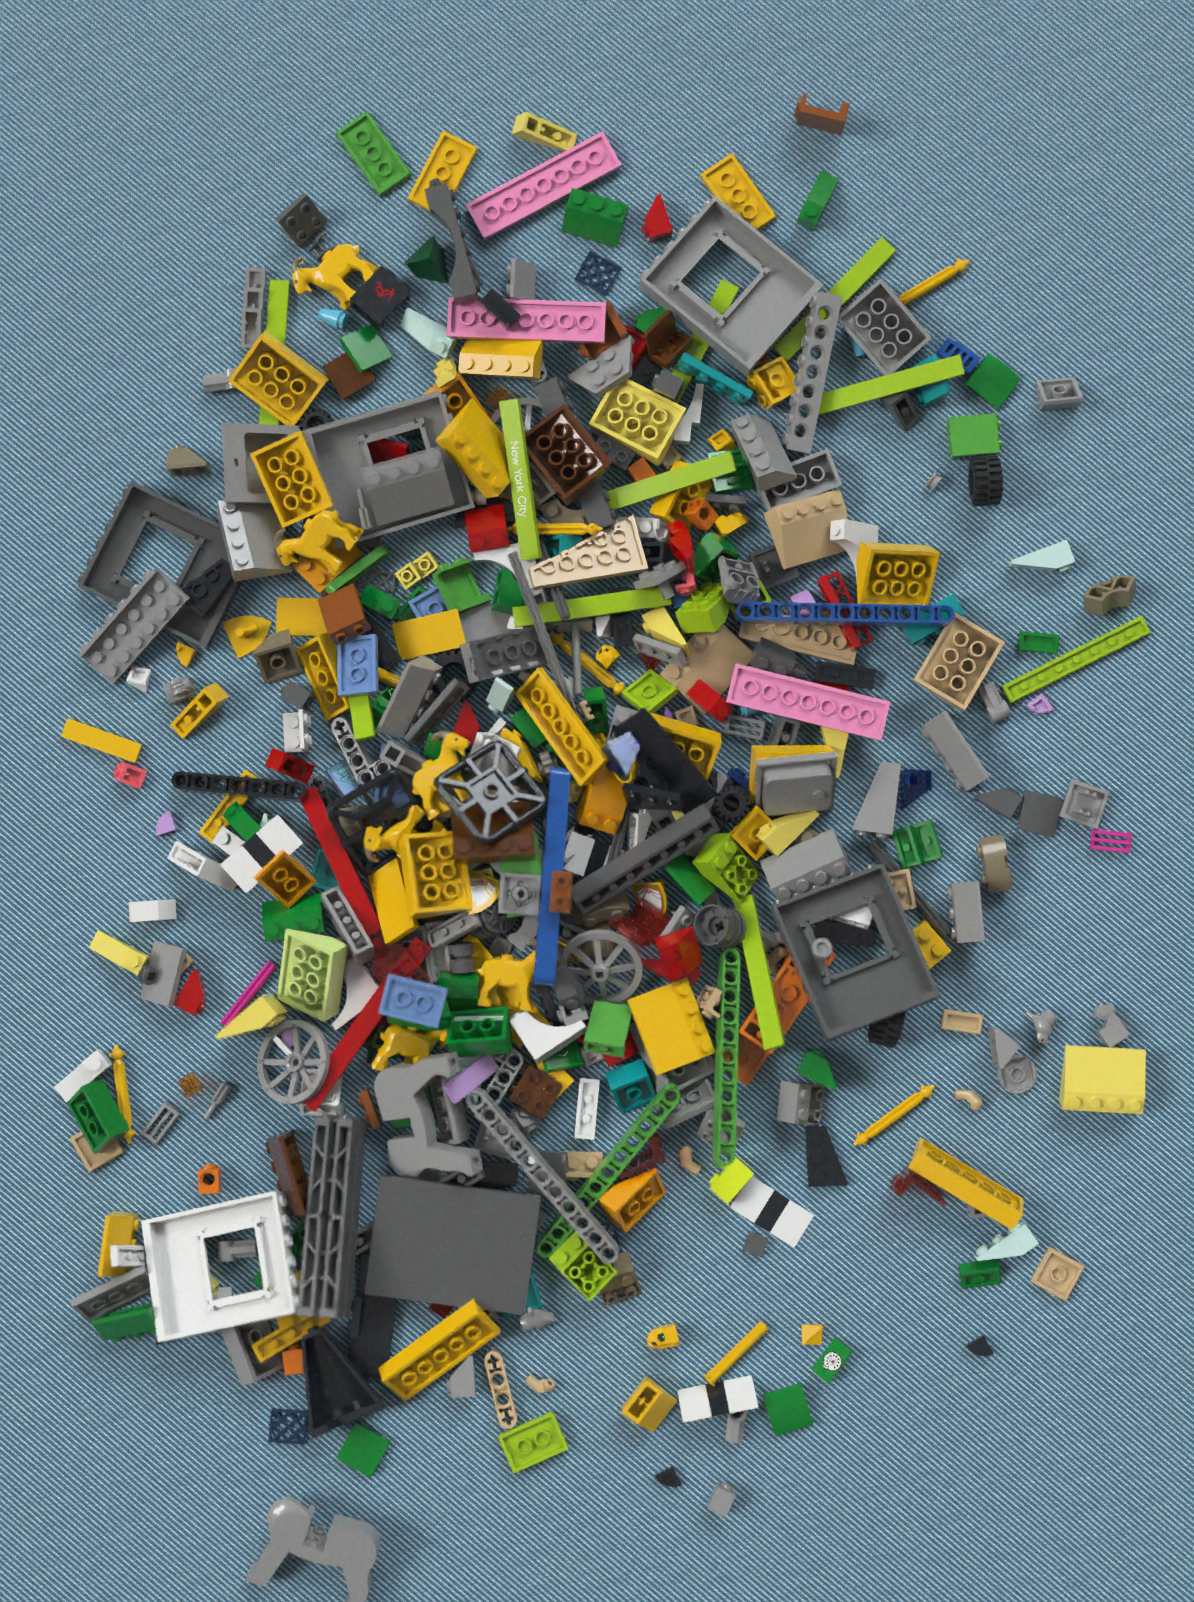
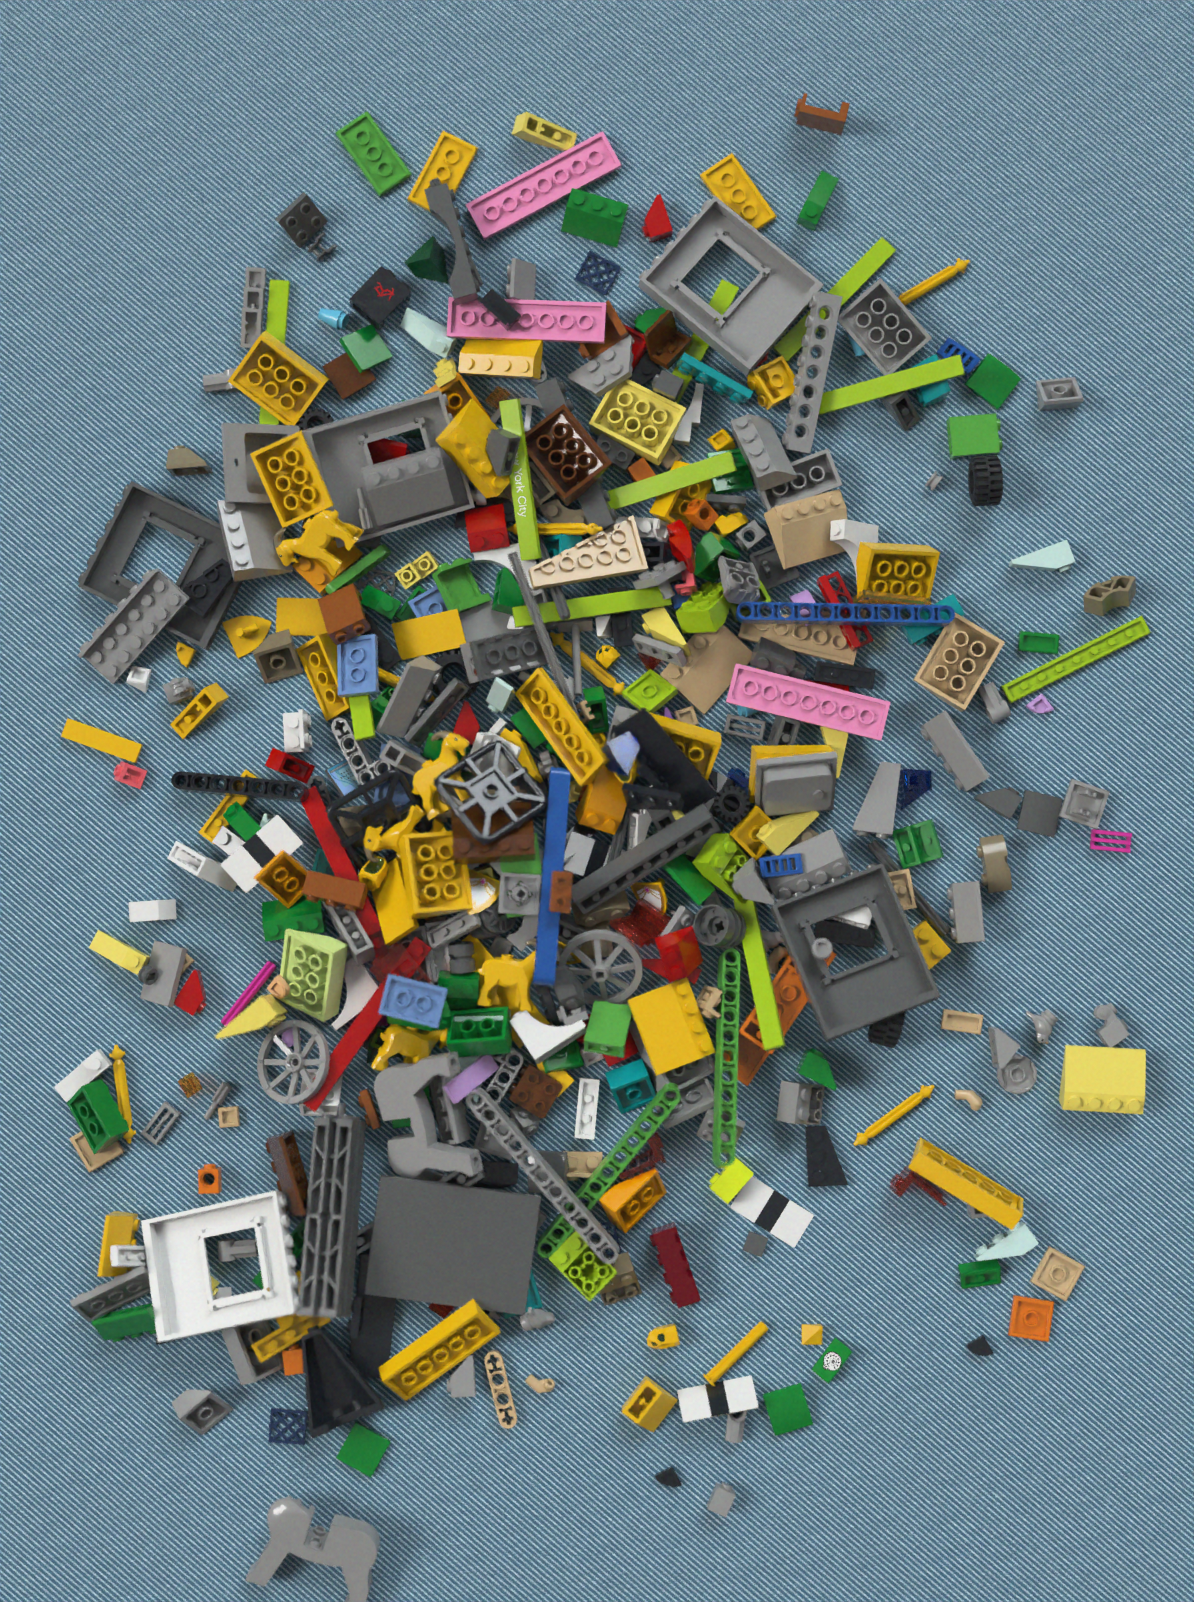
lavender tile [156,811,177,836] -> none
dark grey brick [280,680,316,711] -> none
yellow animal [292,244,379,312] -> none
lime plate [497,1410,569,1474] -> none
tan arm [679,1146,701,1175] -> none
red slope [686,679,734,723] -> none
none -> light grey slope [171,1389,233,1435]
none -> tan tile [218,1106,240,1128]
none -> light nougat tile [267,975,290,999]
none -> dark orange brick [302,870,369,912]
none -> yellow rock [359,856,389,891]
none -> dark grey slope [486,428,521,476]
none -> dark red wedge [650,1222,701,1308]
none -> light grey slope [732,857,775,905]
none -> light grey brick [735,520,767,552]
none -> blue slope [759,853,804,879]
none -> clear yellow tile [853,590,931,605]
none -> orange tile [1008,1295,1054,1342]

